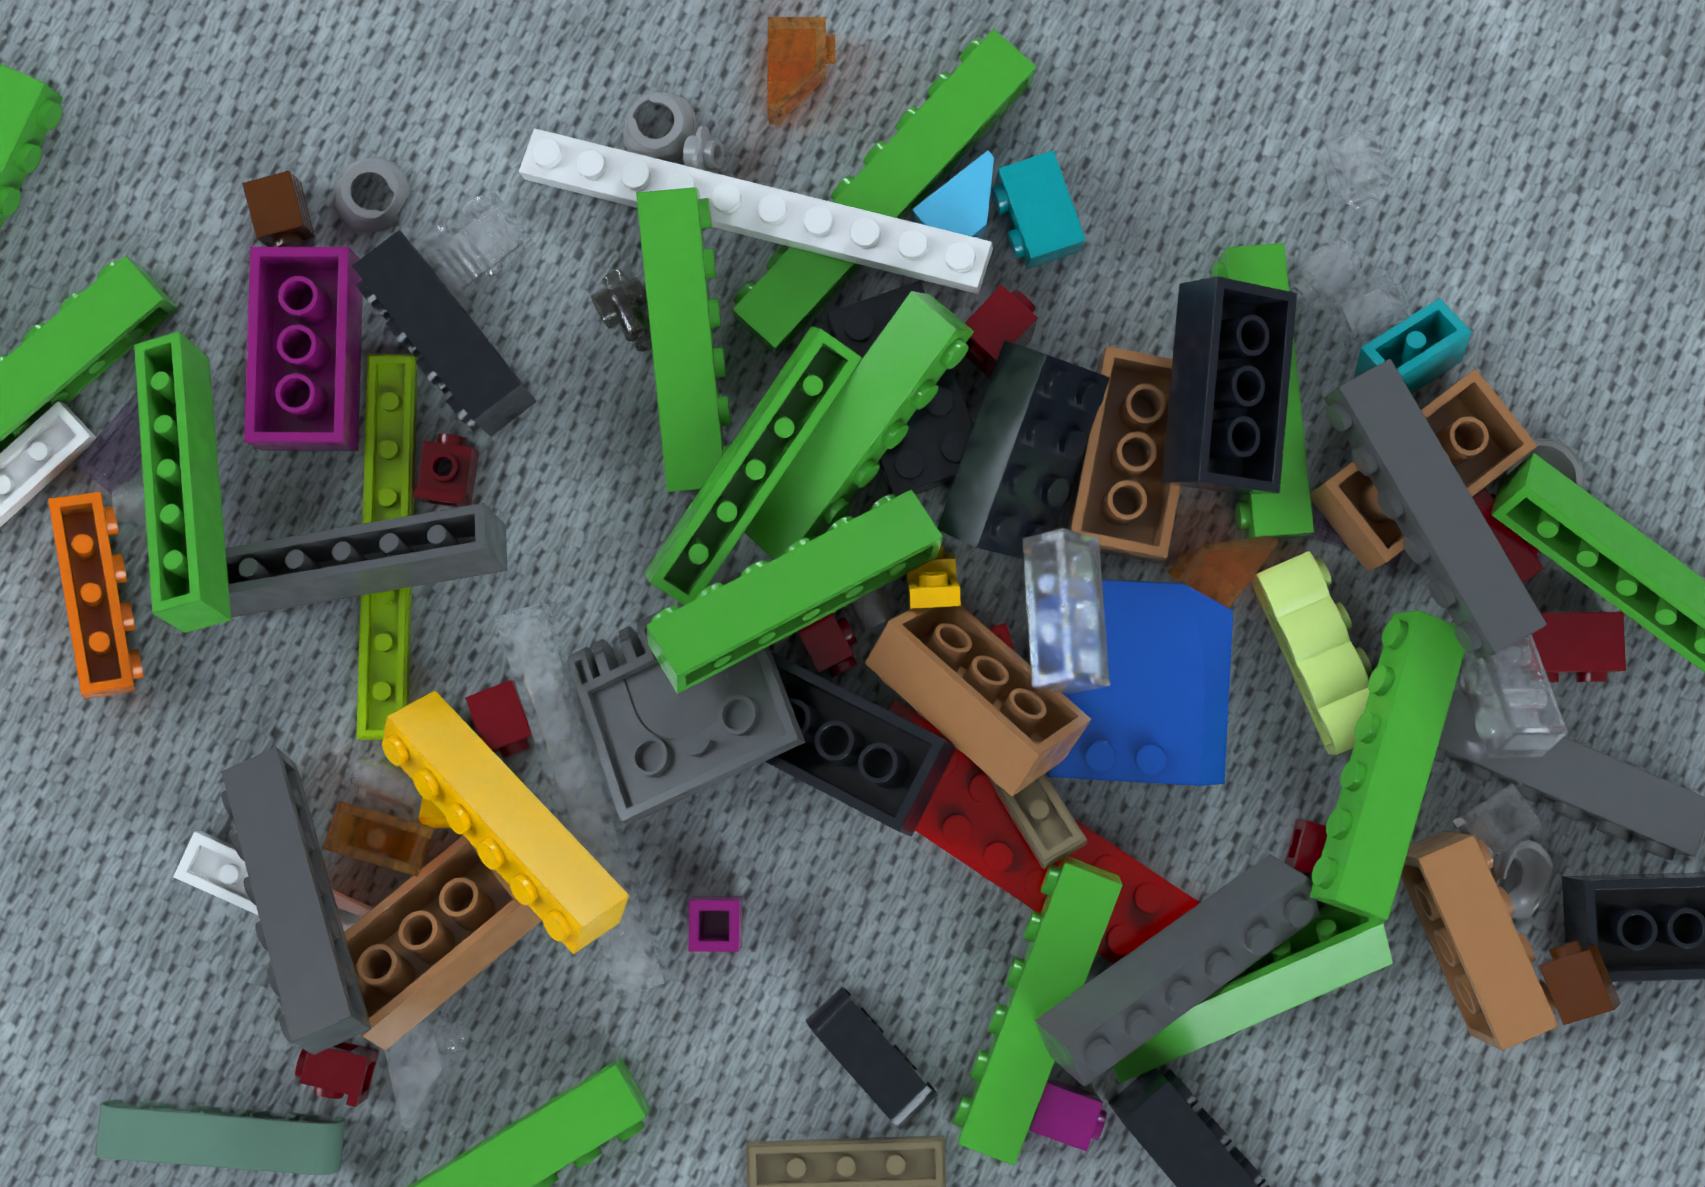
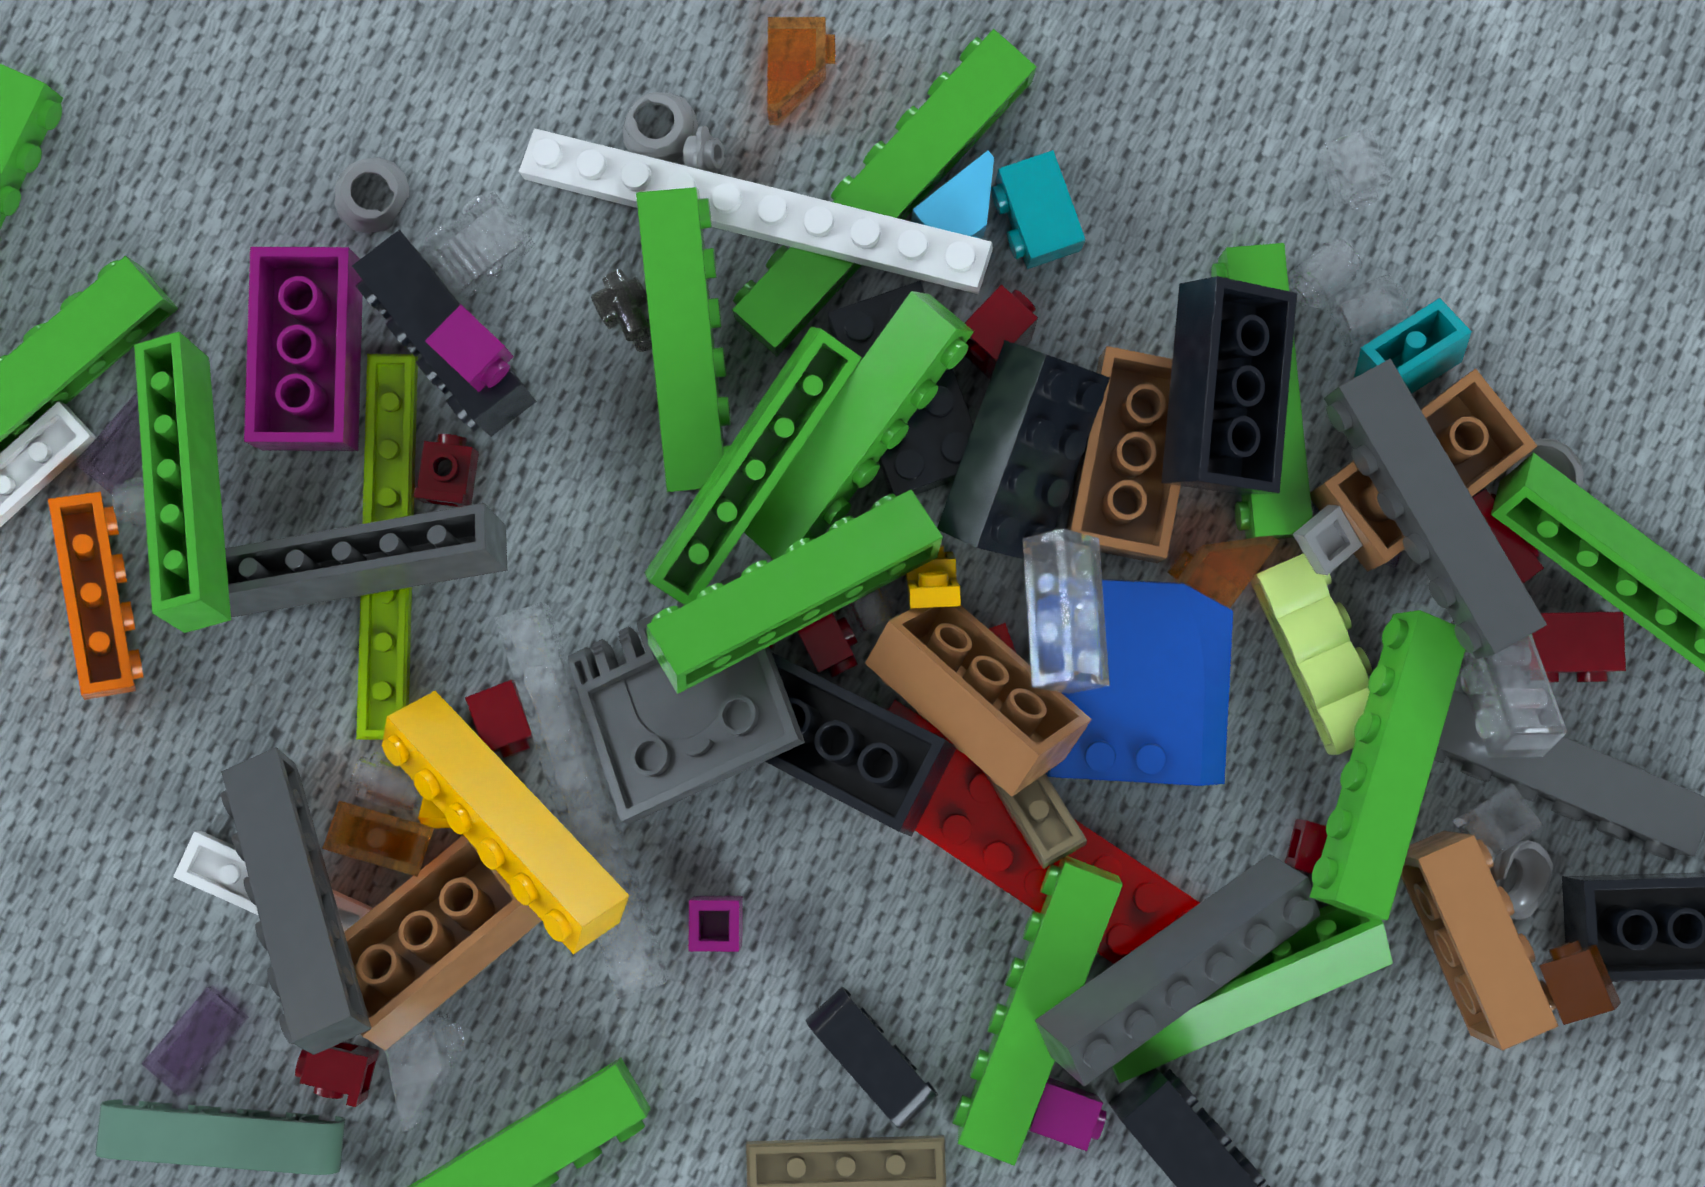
reddish brown brick [242,170,316,247] -> none
none -> clear purple tile [142,985,249,1096]
none -> magenta brick [425,304,514,392]
none -> light grey plate [1293,505,1363,575]

